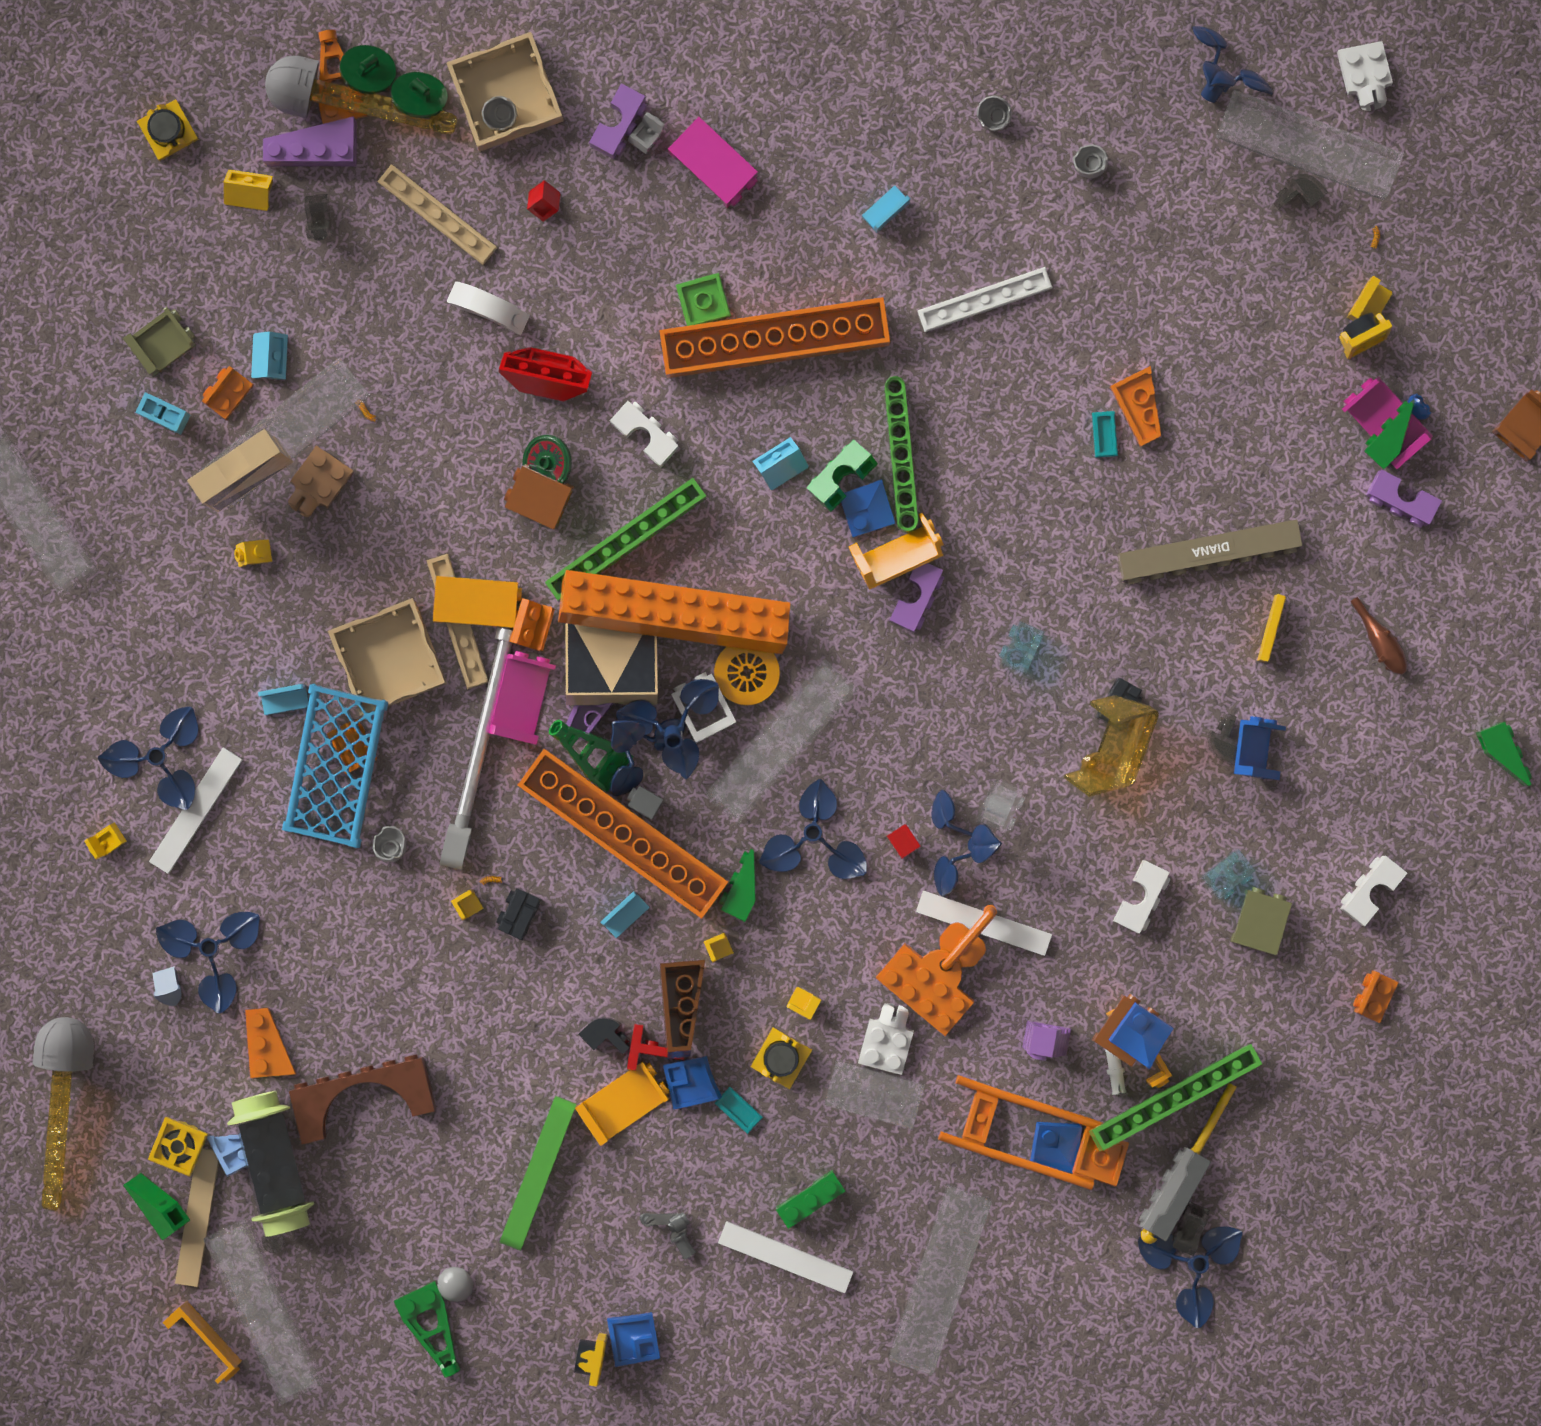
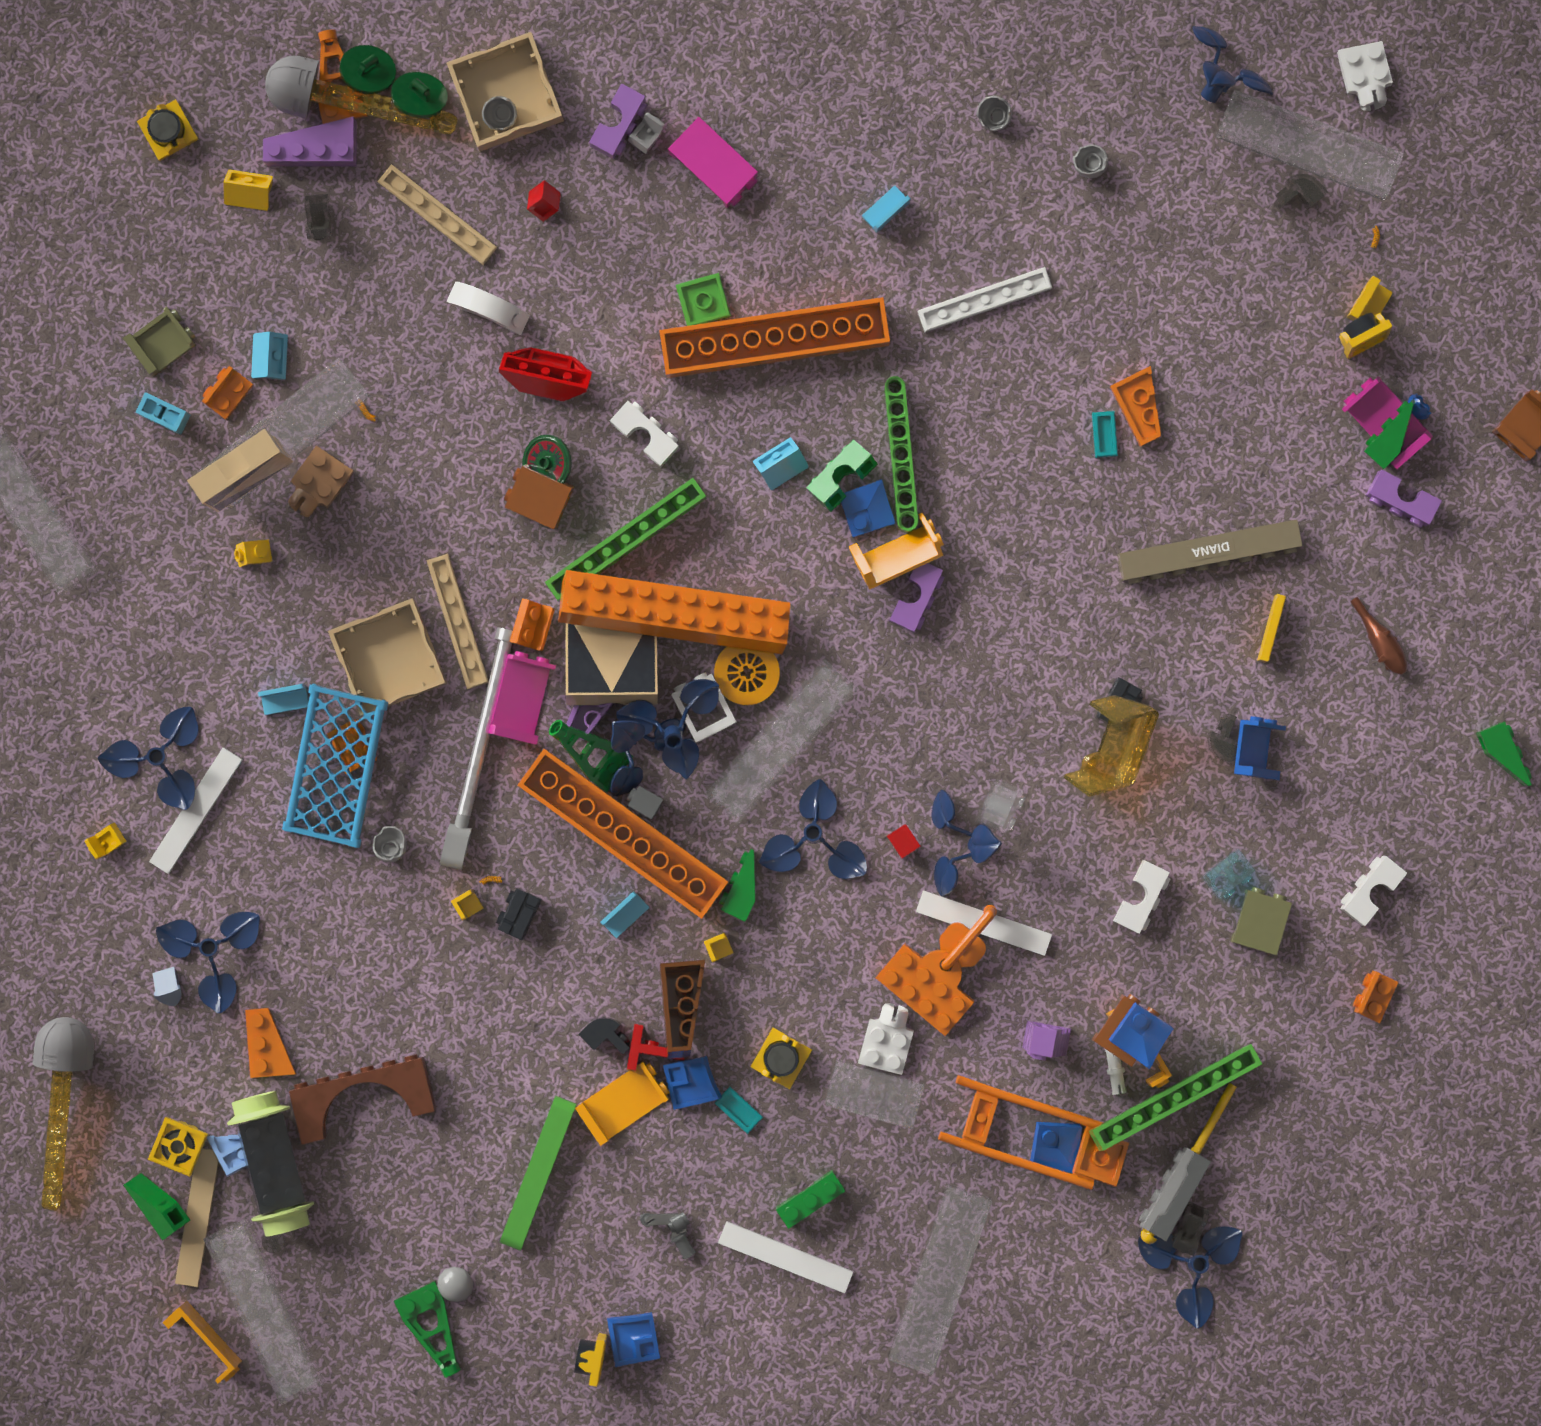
light orange panel [433,576,522,629] -> none
yellow panel [786,987,821,1020] -> none
clear light blue brick [999,621,1045,674] -> none

